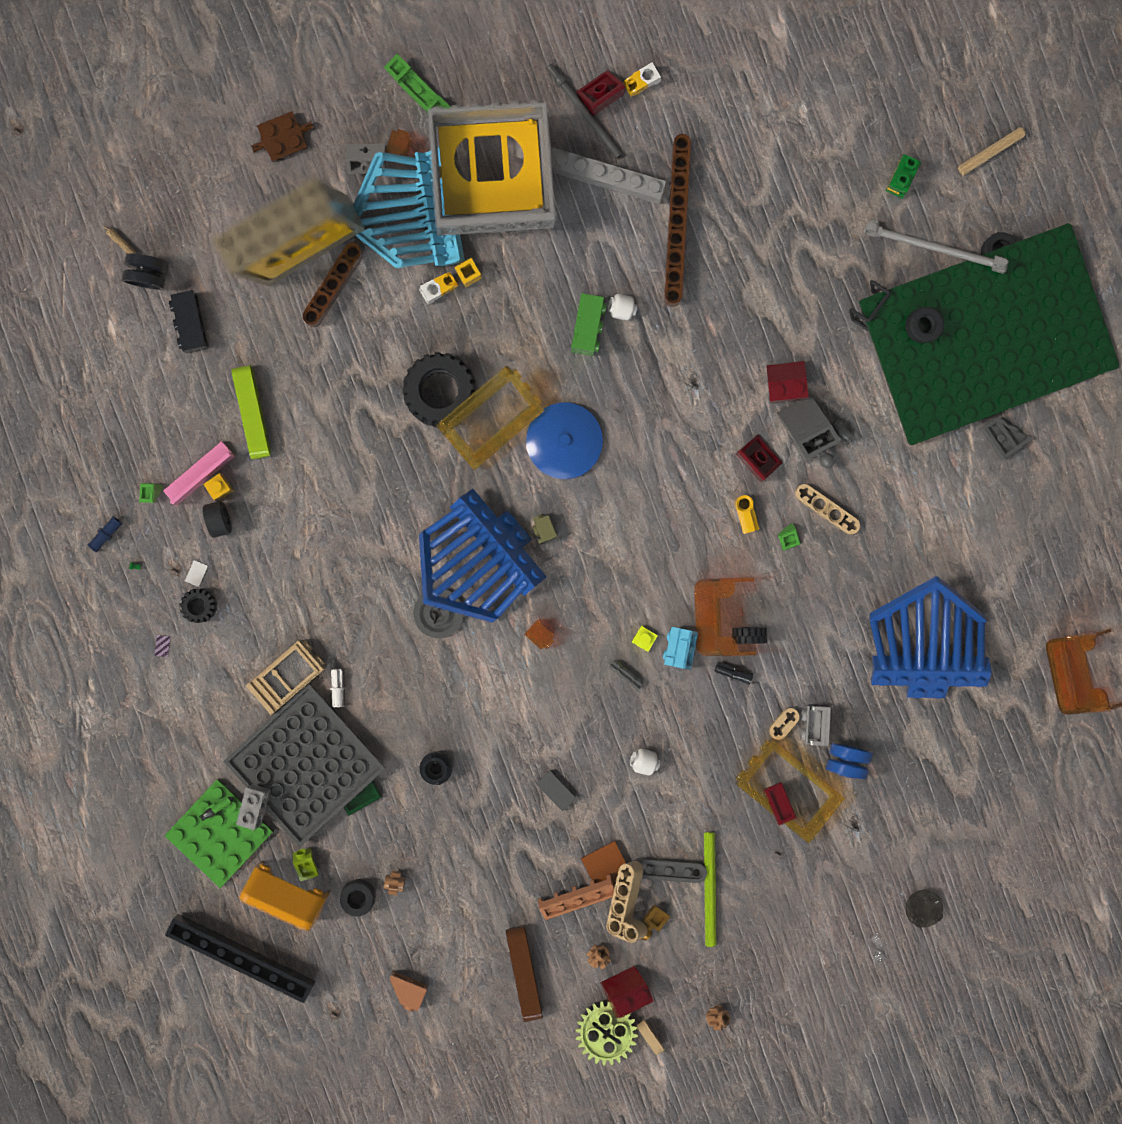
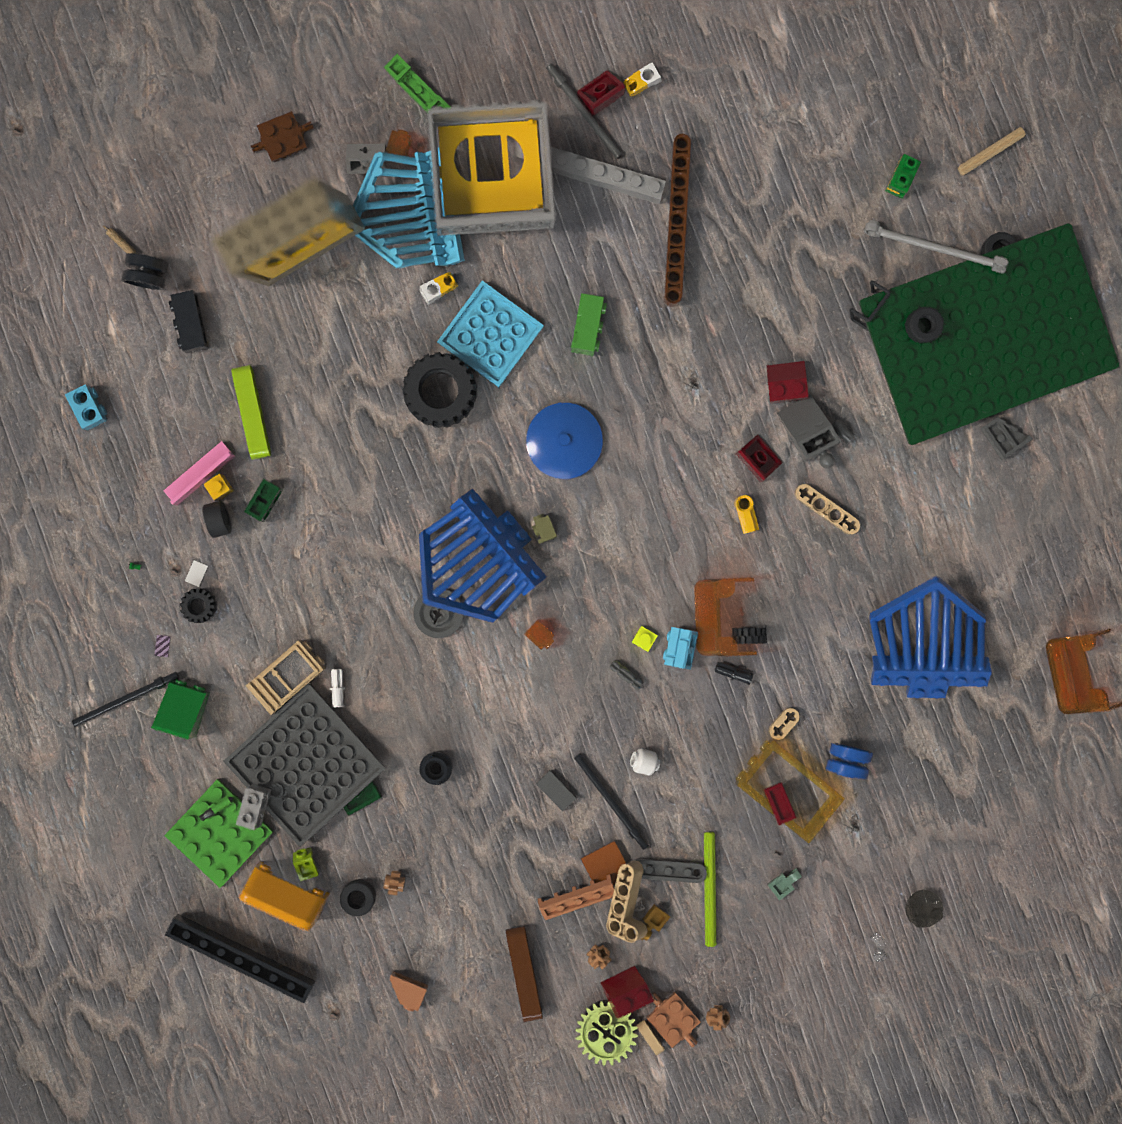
dark blue pin [87,516,122,552] -> none
bright green slope [139,483,163,503] -> none
reddish brown beam [302,243,363,327] -> none
clear yellow door [436,365,544,470] -> none
yellow brick [455,258,482,288] -> none
white head [608,294,637,321] -> none
bright green slope [778,523,801,551] -> none
light grey hinge [800,705,831,746] -> none
none -> medium azure brick [65,384,107,431]
none -> black bar [72,672,179,727]
none -> green slope [151,679,210,740]
none -> dark green brick [244,479,284,522]
none -> medium azure plate [437,280,544,388]
none -> black bar [574,753,649,850]
none -> nougat plate [646,992,700,1048]
none -> sand green plate [767,868,802,901]

